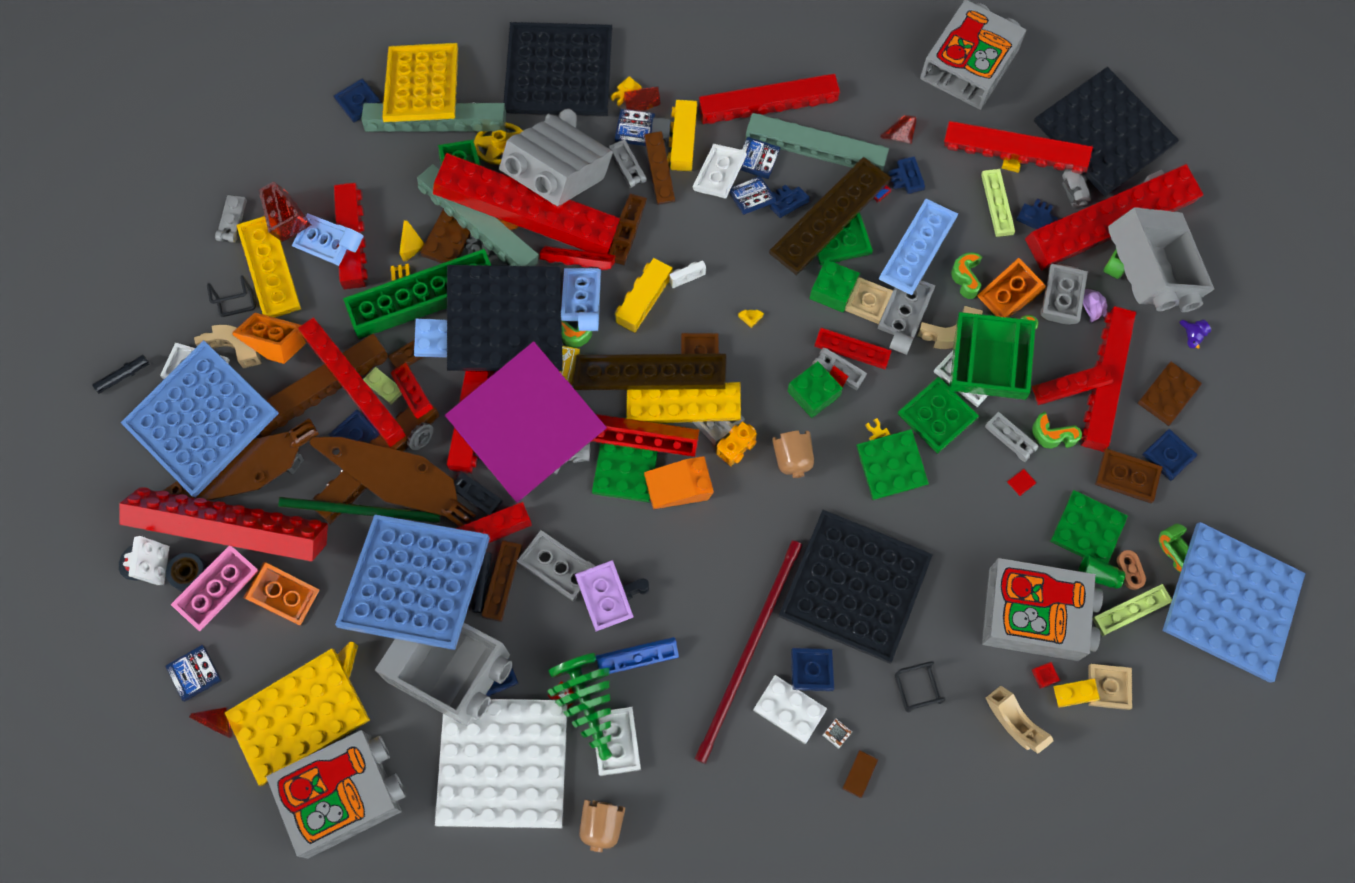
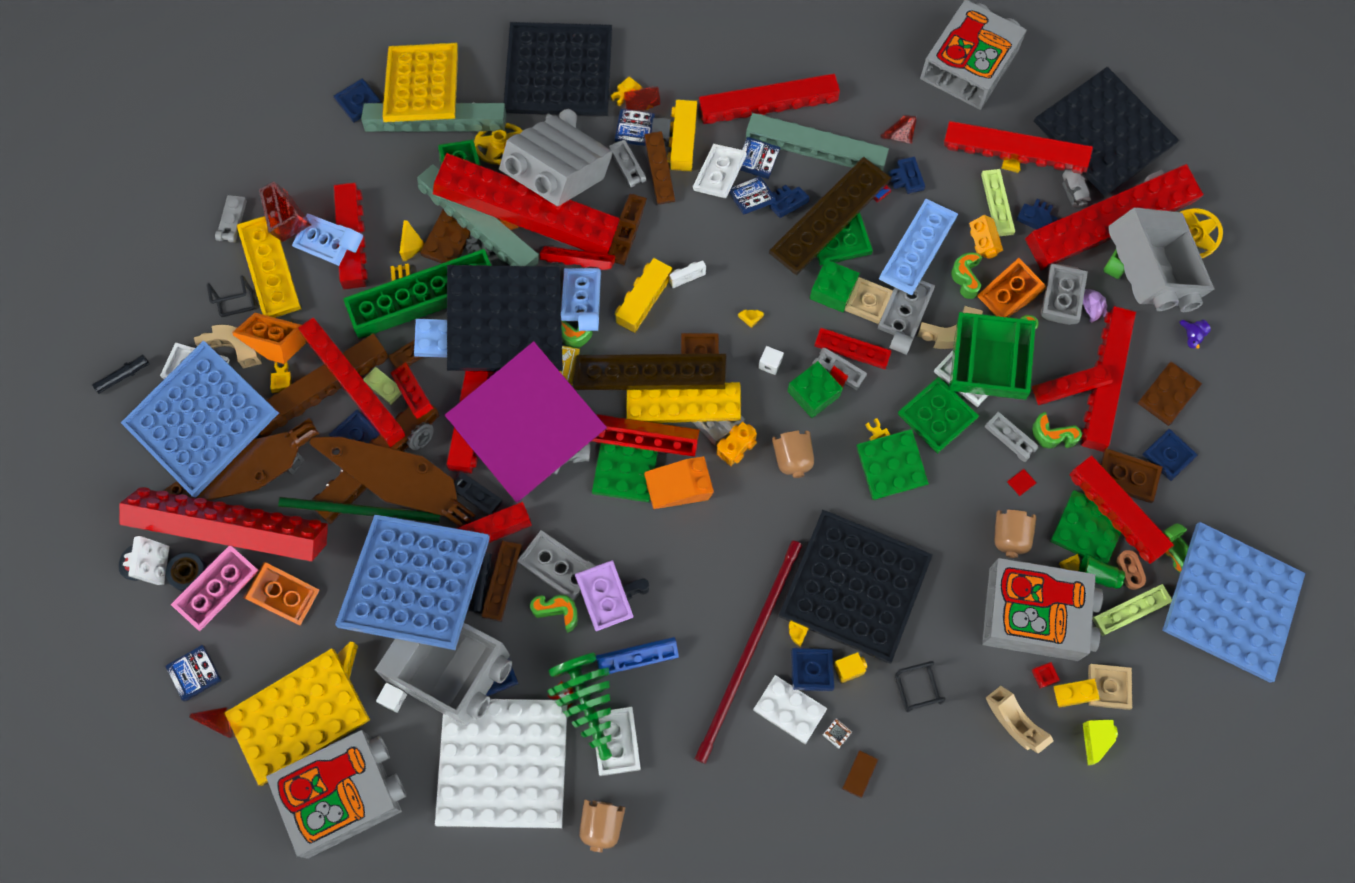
none -> yellow plate [271,362,292,393]
none -> white piece [376,683,407,713]
none -> bright green animal [530,594,578,633]
none -> white piece [758,346,784,375]
none -> yellow tile [788,621,808,647]
none -> yellow brick [834,652,867,684]
none -> light orange brick [969,215,1003,259]
none -> medium nougat cylinder [994,510,1037,558]
none -> yellow tile [1059,554,1080,571]
none -> red brick [1069,455,1174,564]
none -> neon yellow slope [1083,720,1118,765]
none -> yellow wheel [1180,208,1223,258]

